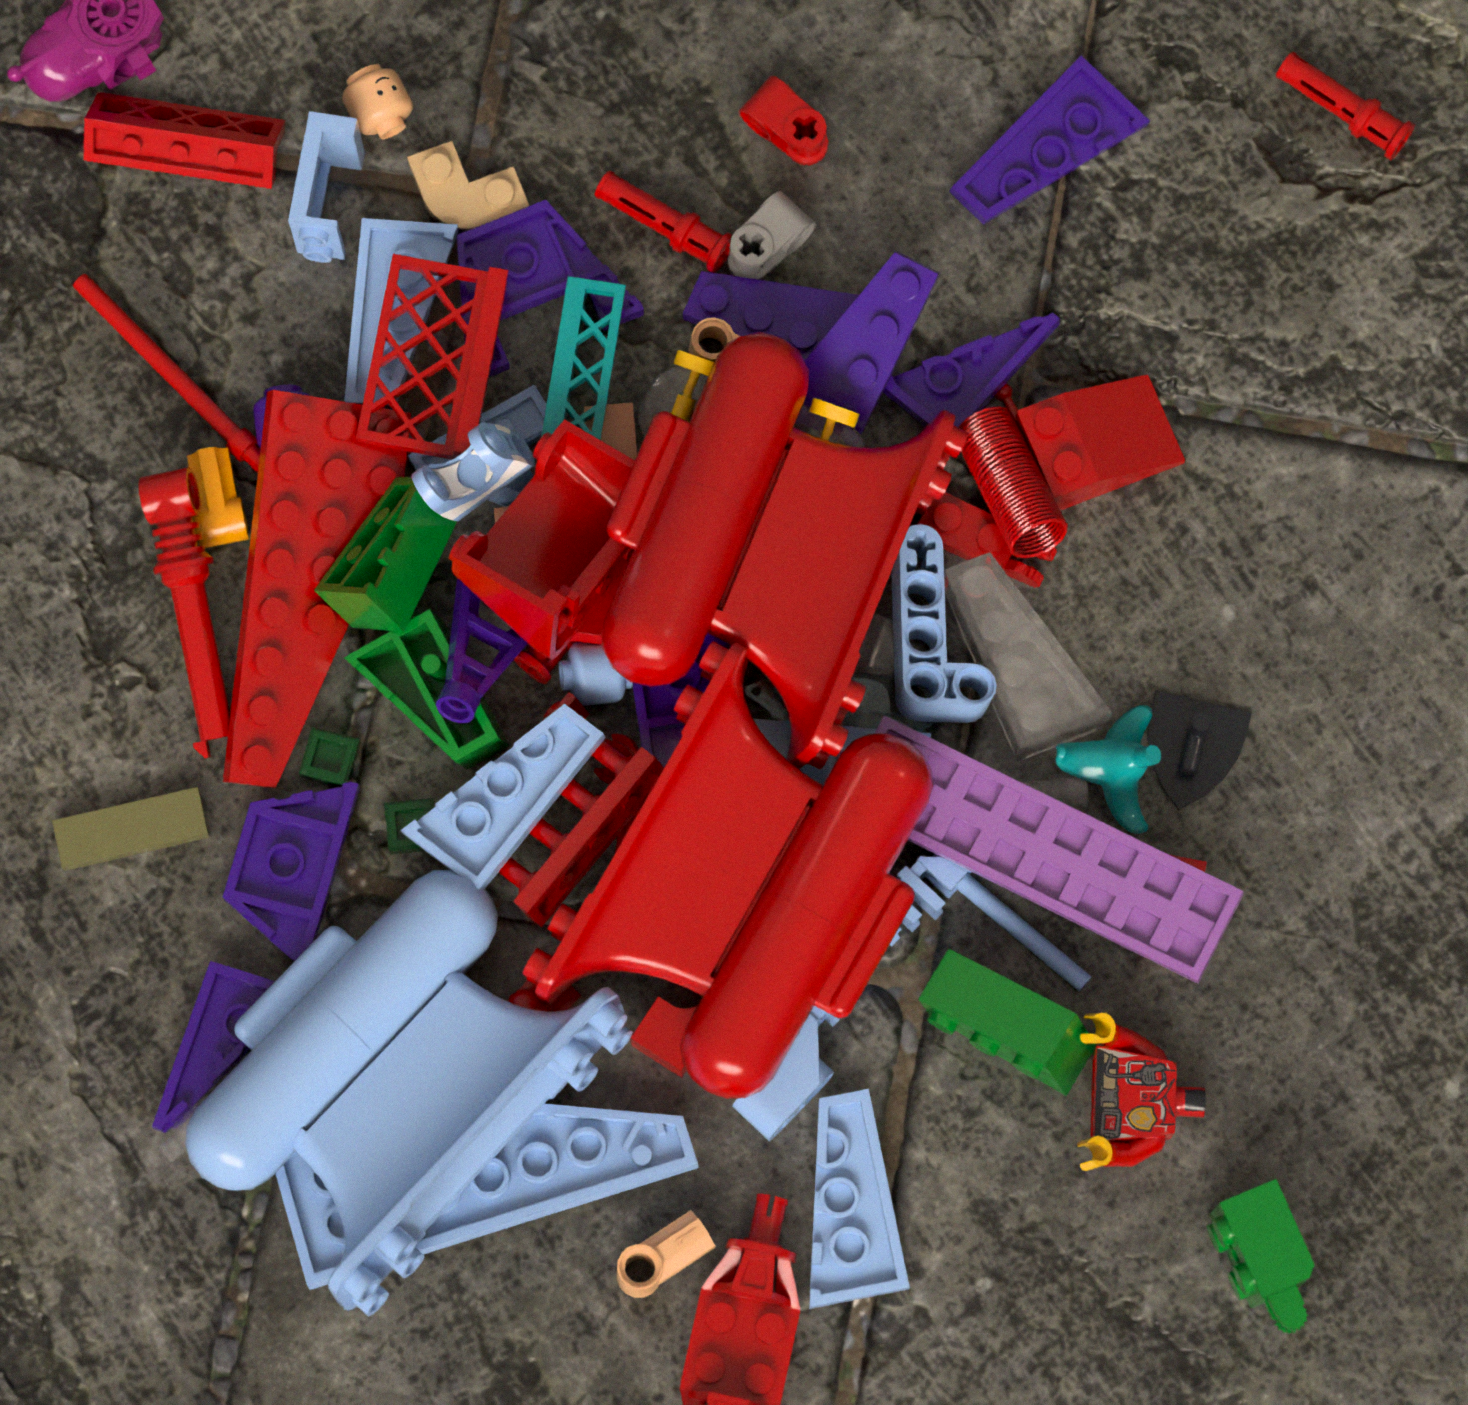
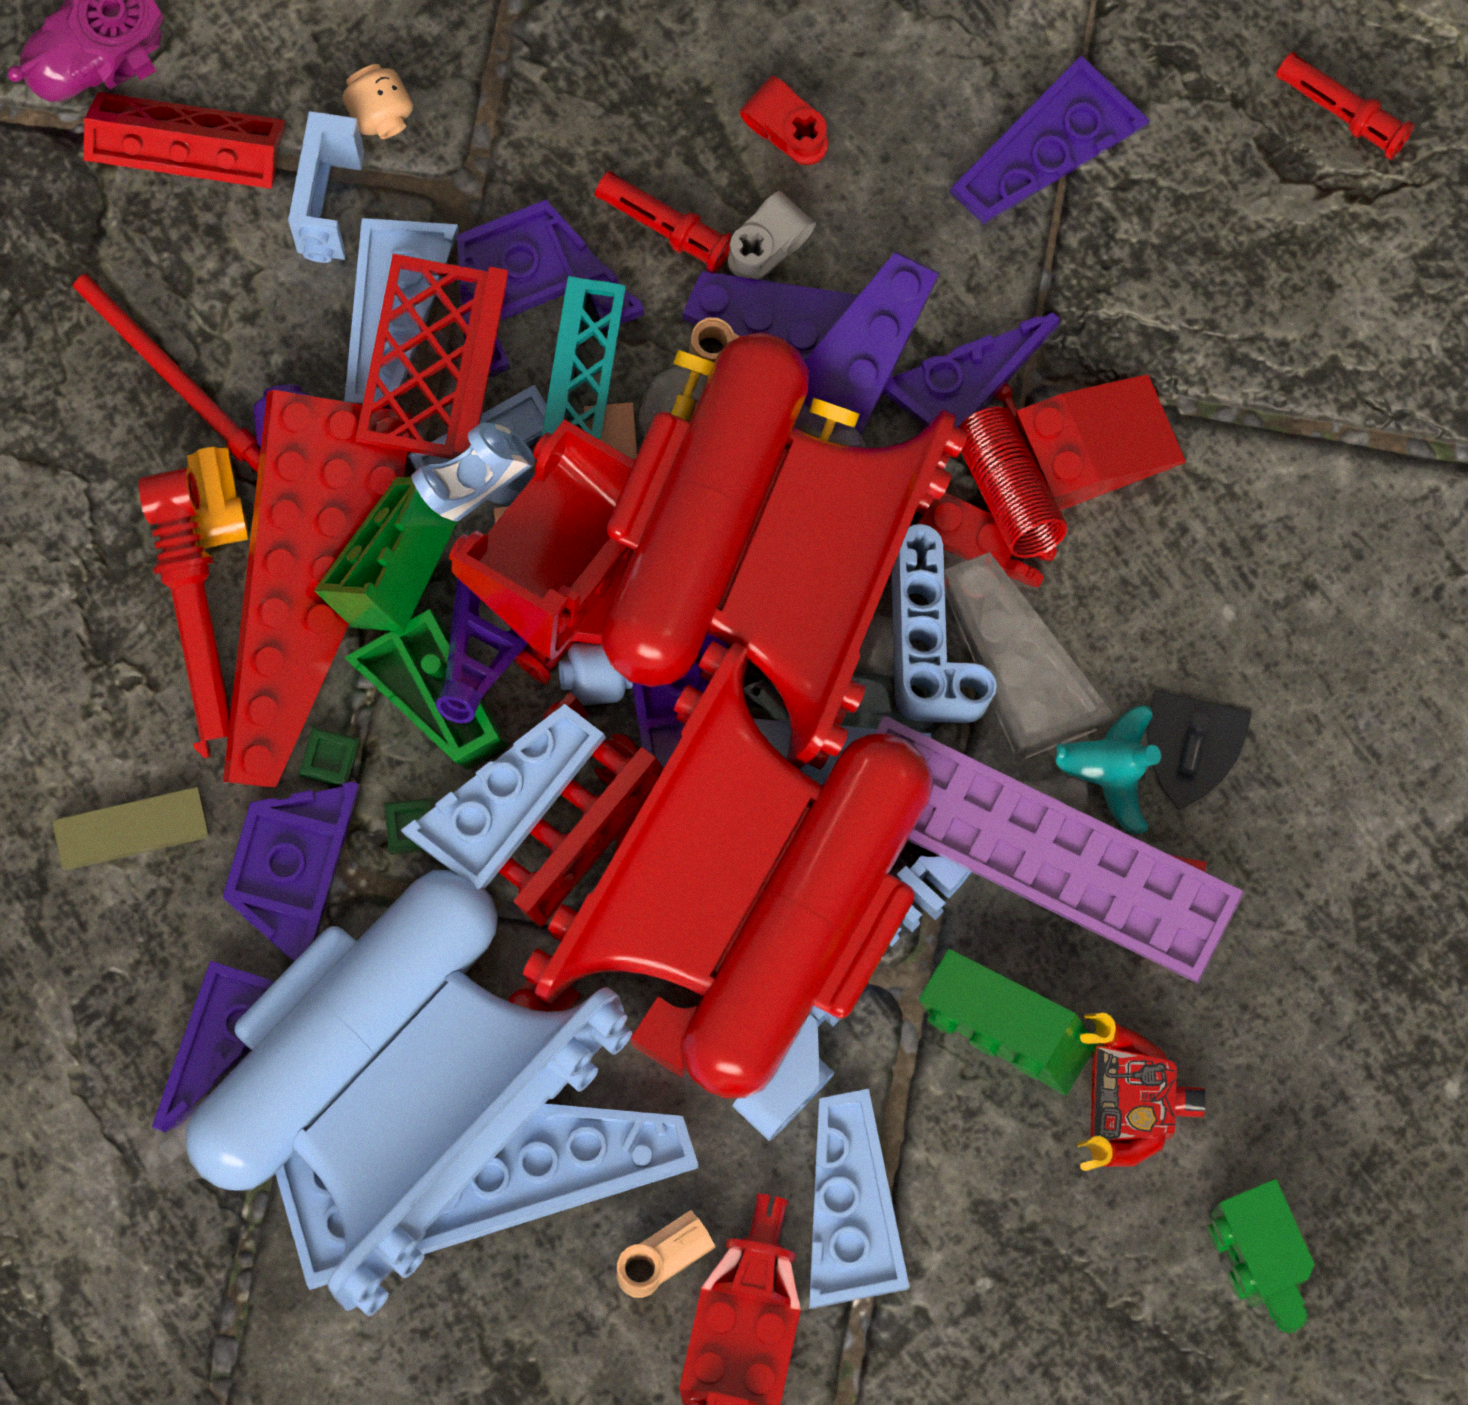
tan plate [407,141,529,231] -> none
light blue bar [932,854,1092,992] -> none

